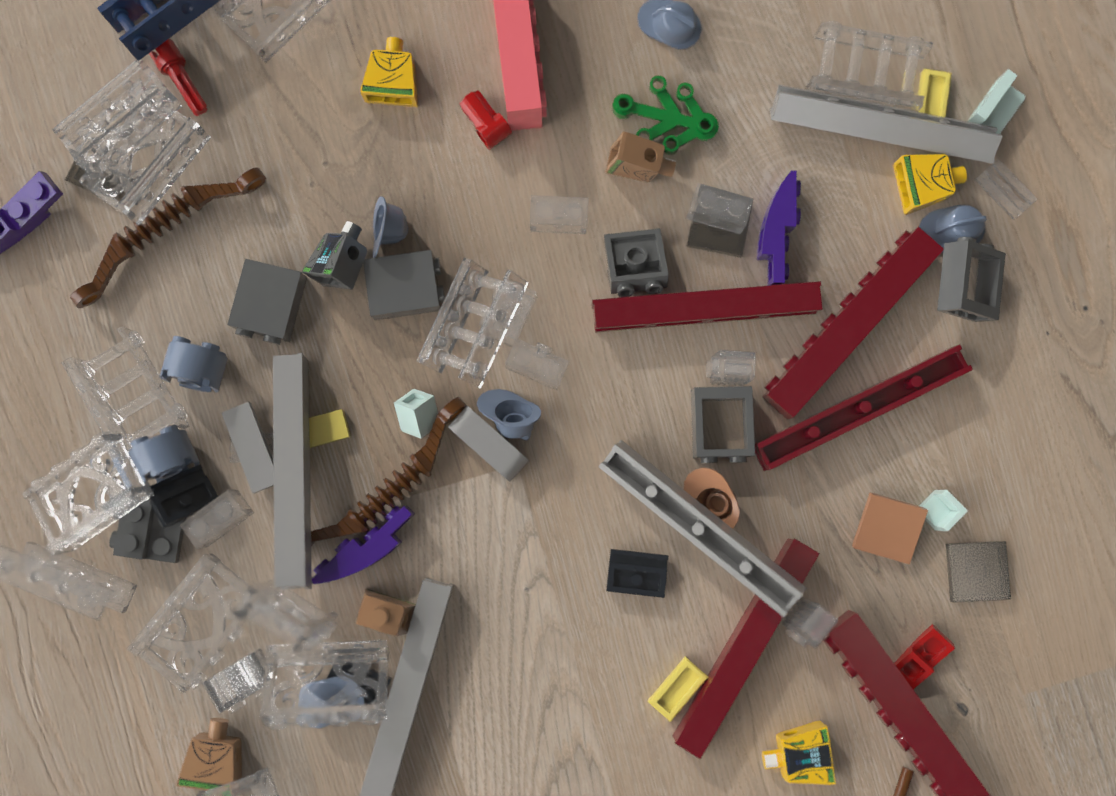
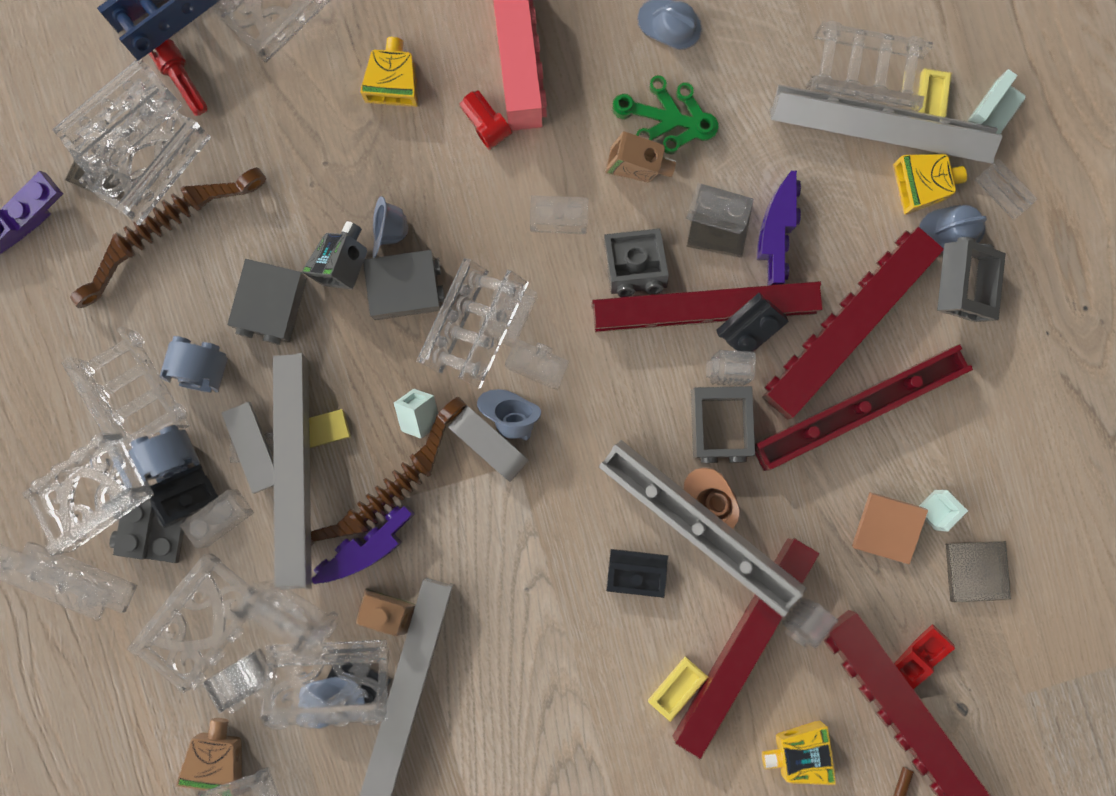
none -> black plate [716,293,789,358]

